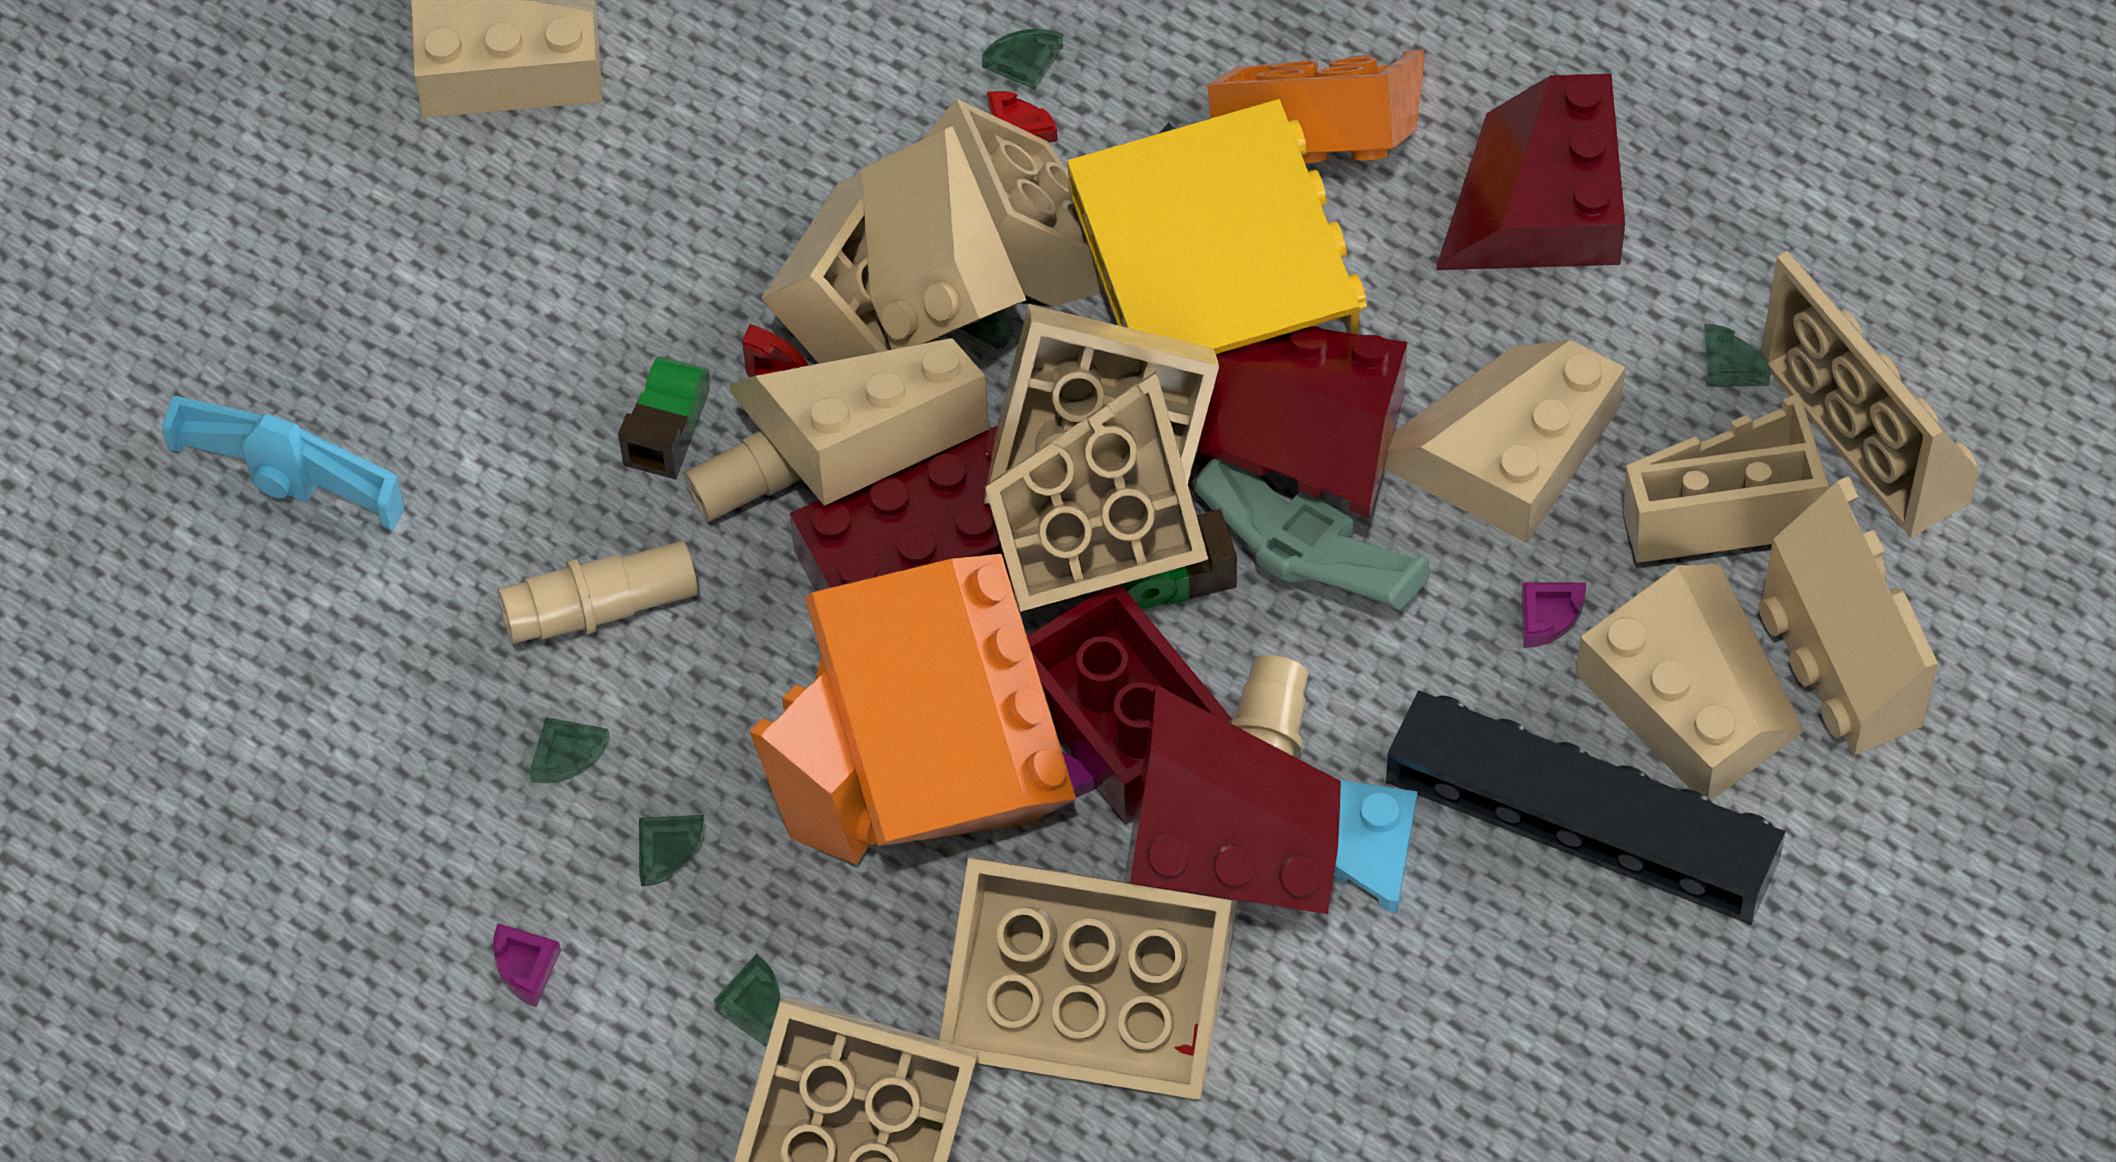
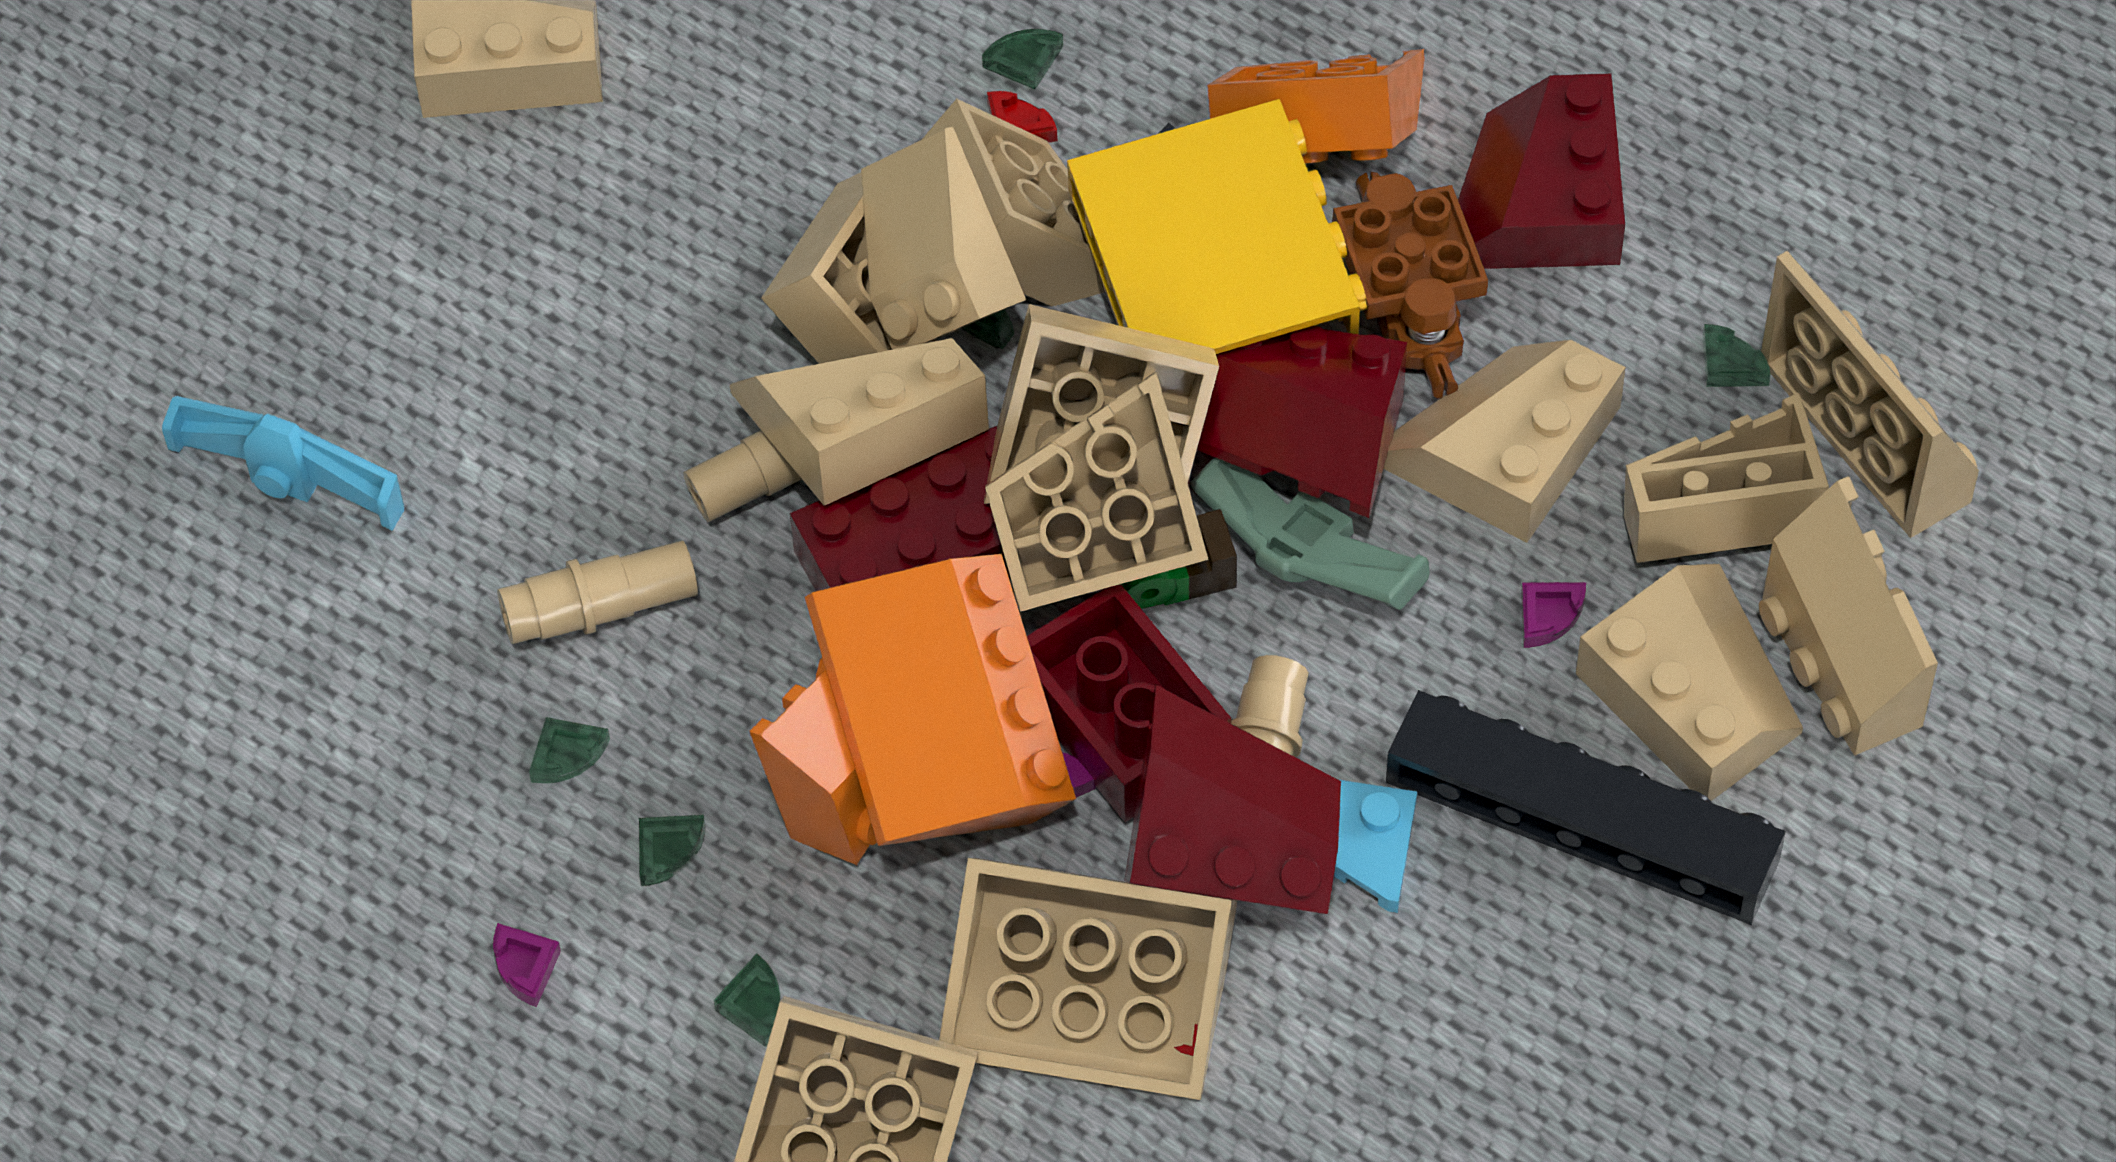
leg [618,356,710,480] -> none
red tile [742,324,809,377] -> none
none -> dark orange piece [1332,172,1488,399]

